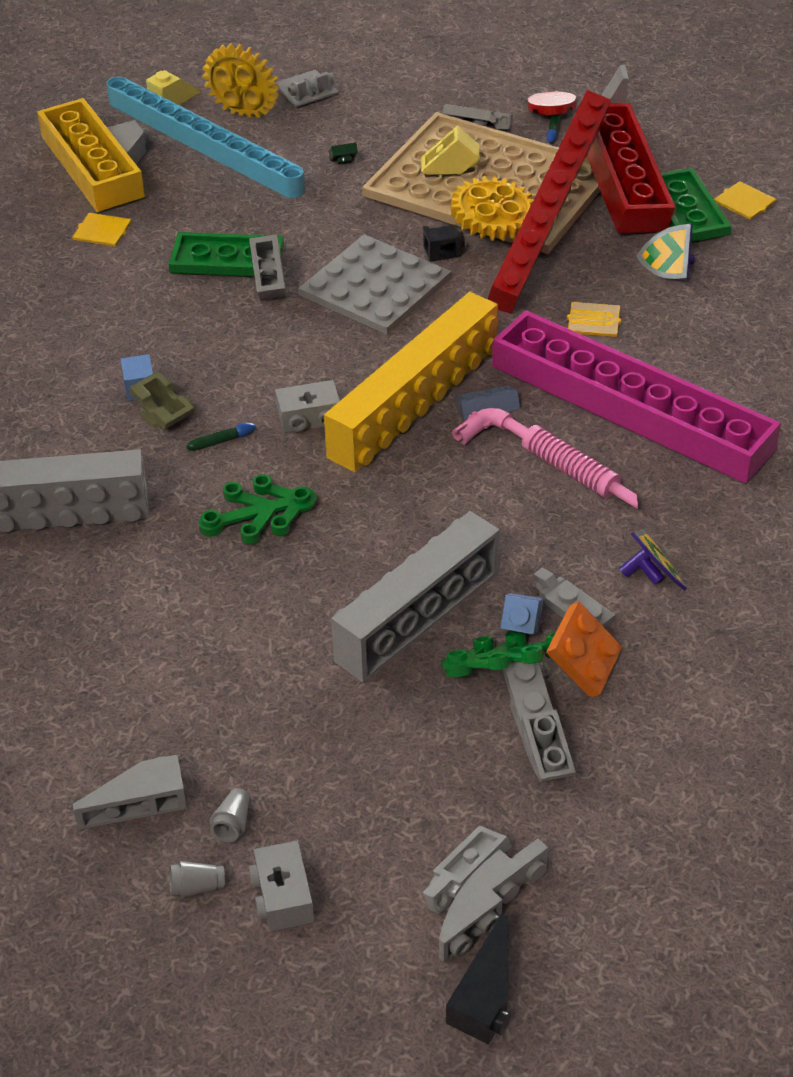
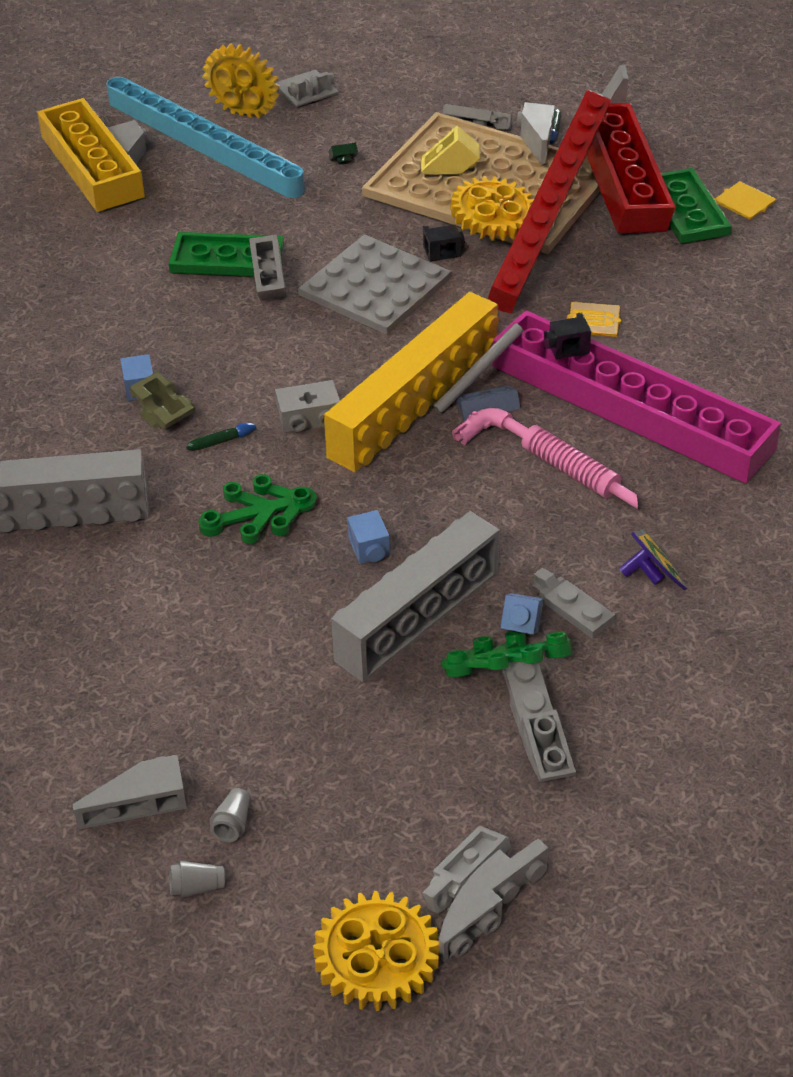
yellow piece [72,213,132,246] -> none
light yellow slope [146,70,201,105] -> none
light grey brick [248,840,314,932] -> none
black slope [446,913,511,1045] -> none
tile [527,92,577,115] -> none
orange plate [546,601,622,697] -> none
shield [636,224,695,280] -> none
none -> yellow gear [313,891,439,1011]
none -> medium blue brick [347,510,390,564]
none -> light grey bar [433,323,524,414]
none -> light grey slope [517,102,555,164]
none -> black brick [544,313,591,360]

